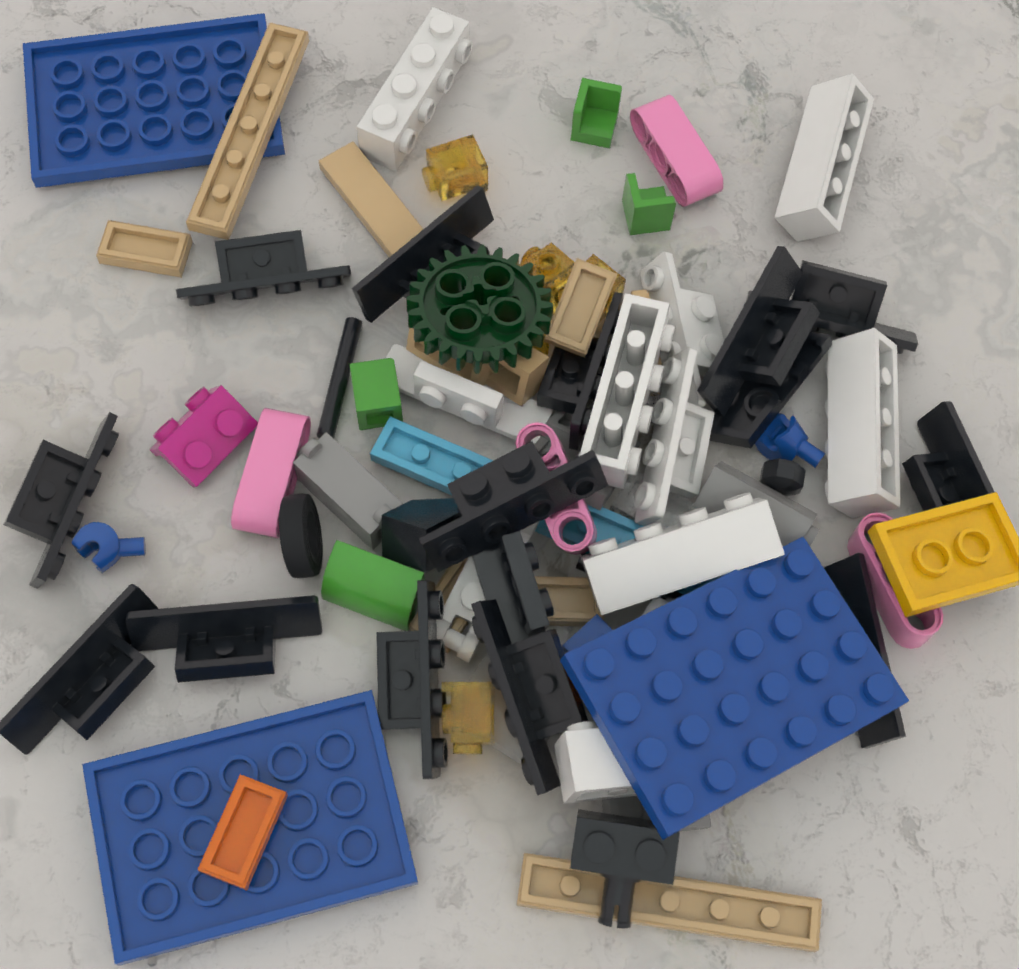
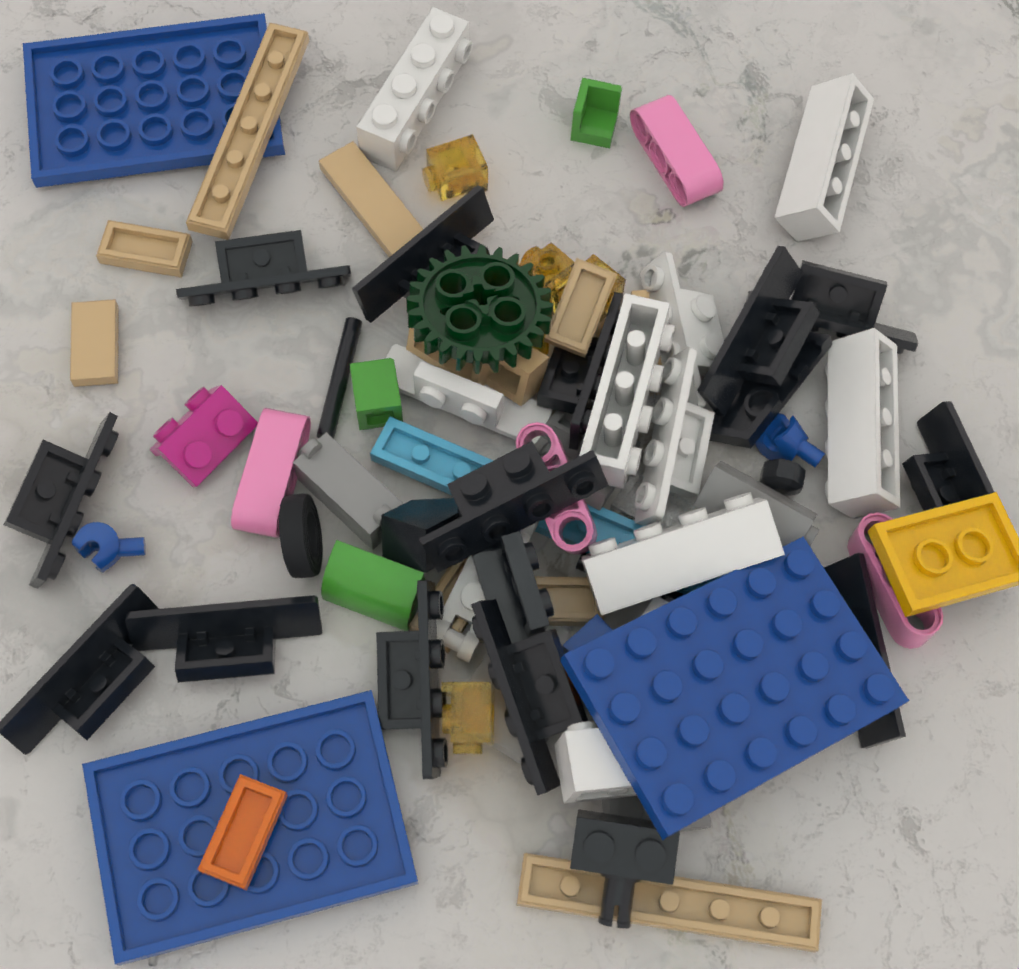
bright green panel [622,173,676,235] -> none
none -> tan tile [70,299,119,387]

